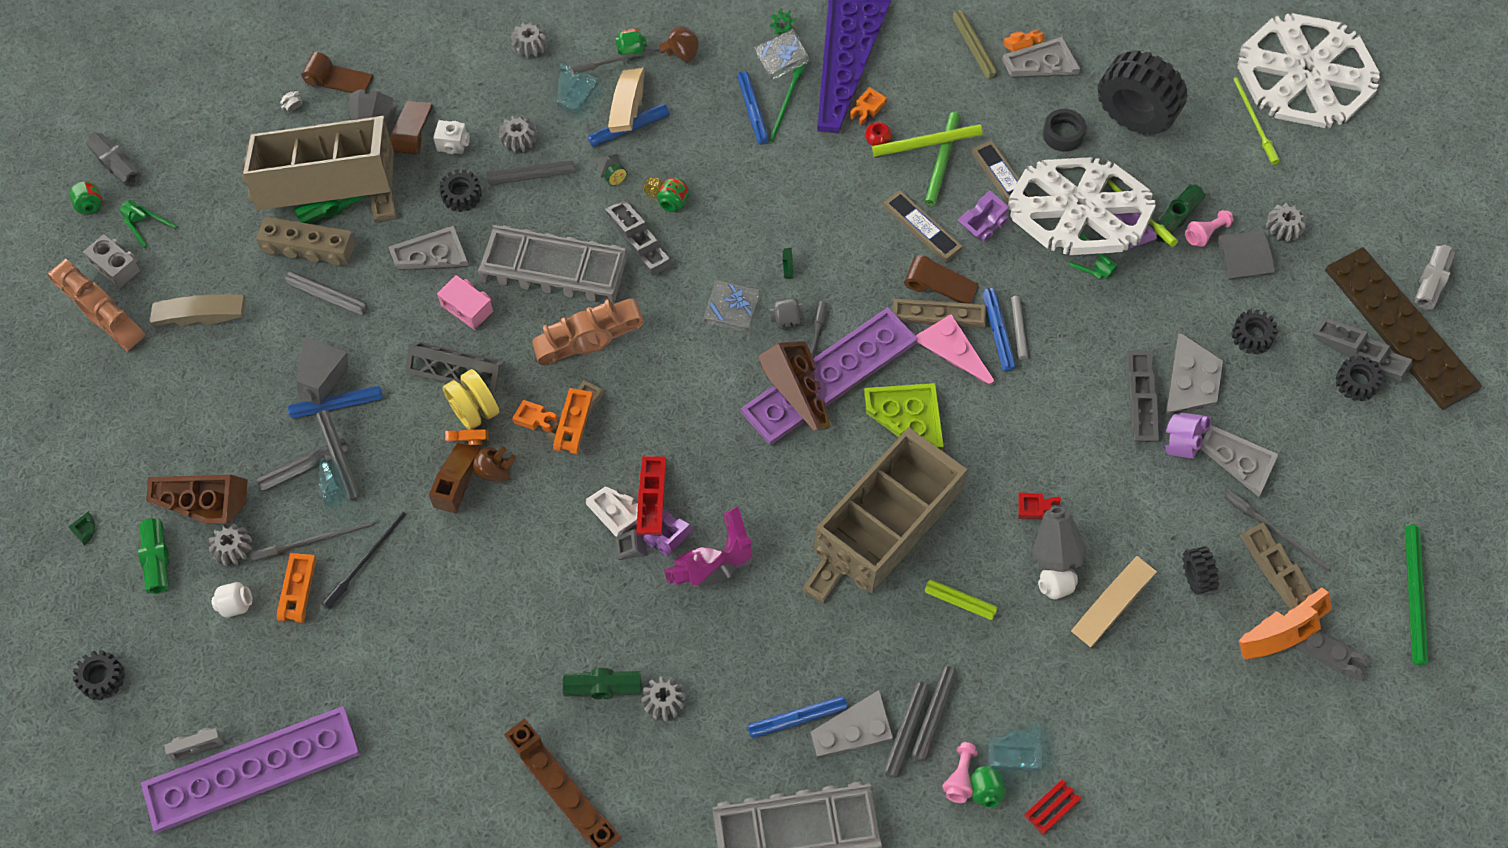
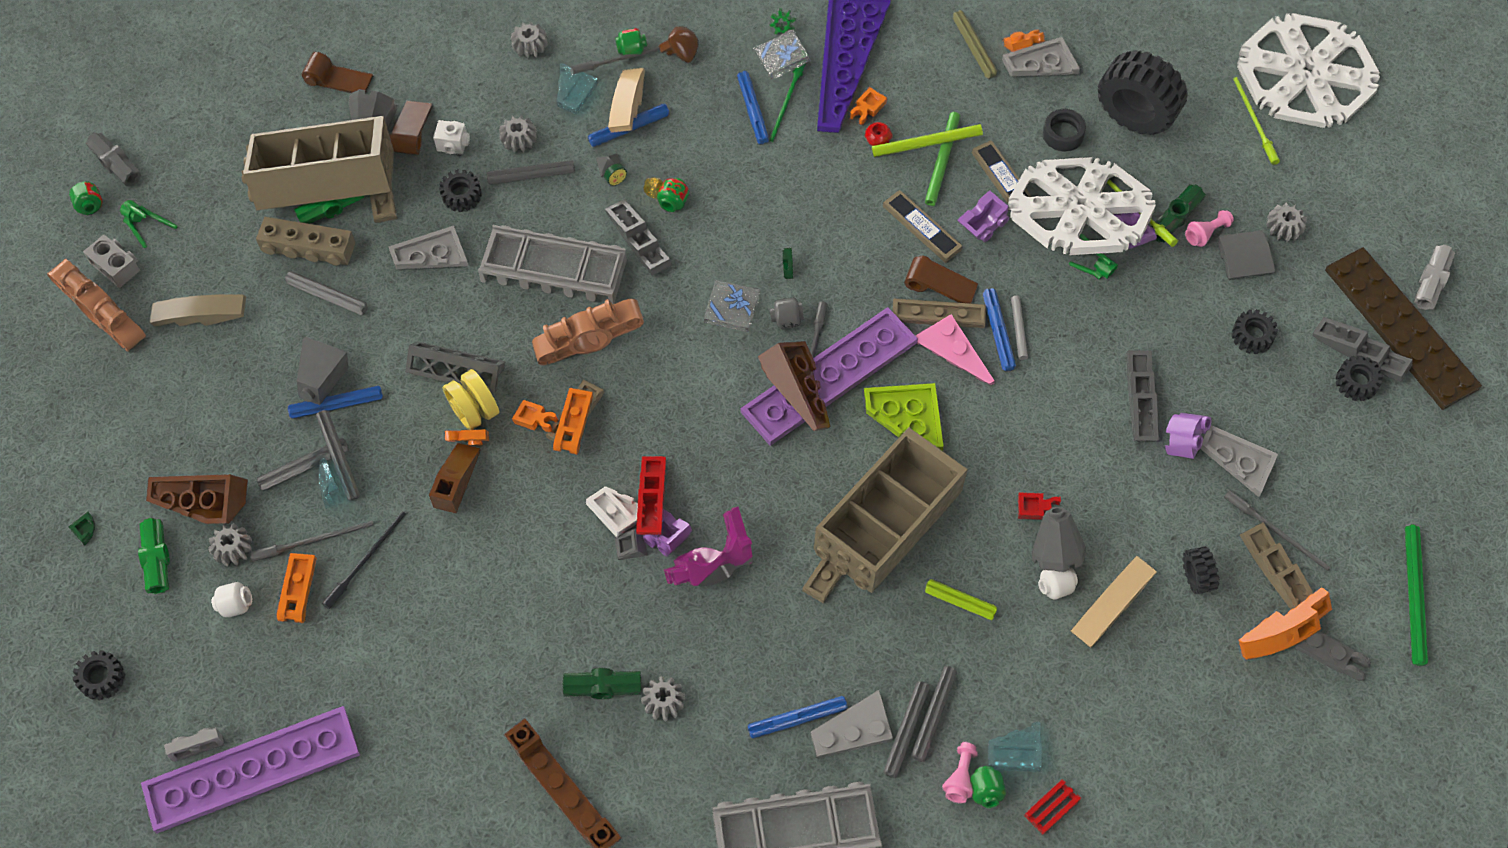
white plate [280,91,302,112] -> none
bright pink brick [437,275,493,330] -> none
reddish brown piece [473,446,516,482] -> none
light grey wing [1165,334,1223,415] -> none

